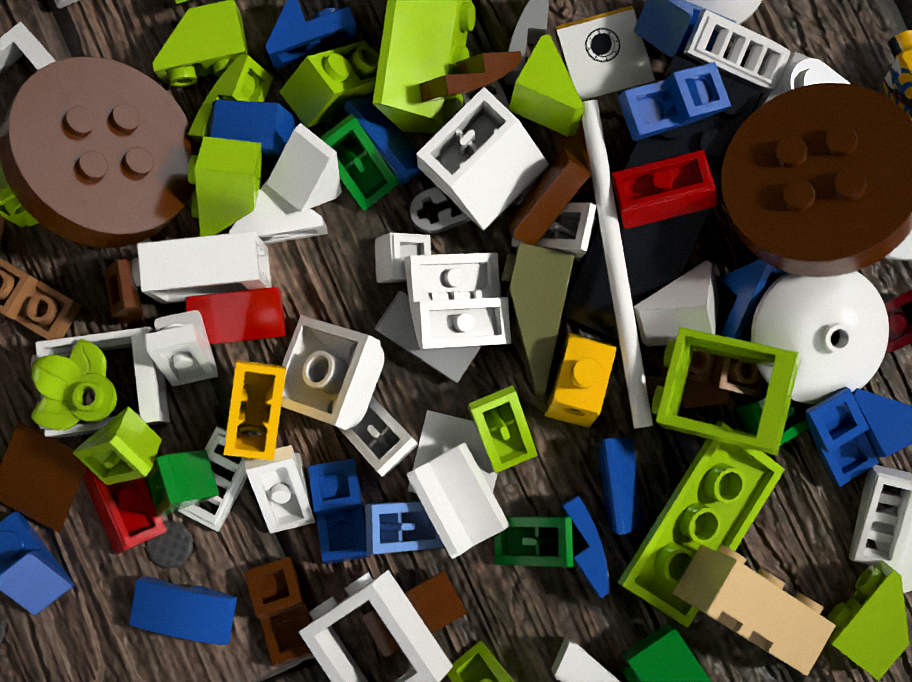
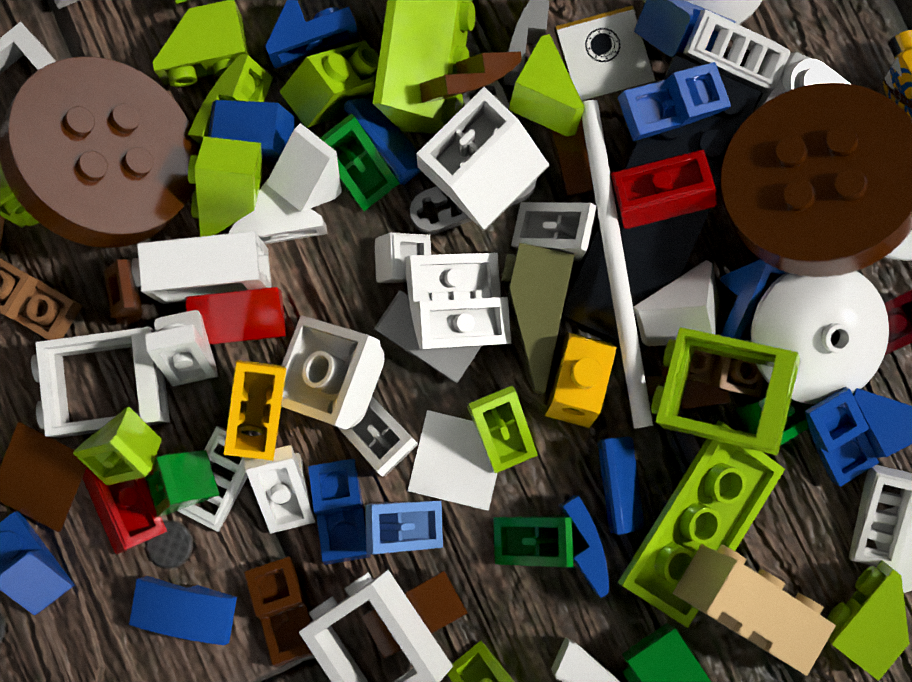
lime plate [31,339,117,430] -> none
white panel [407,443,510,558] -> none
reddish brown slope [507,147,591,246] -> none

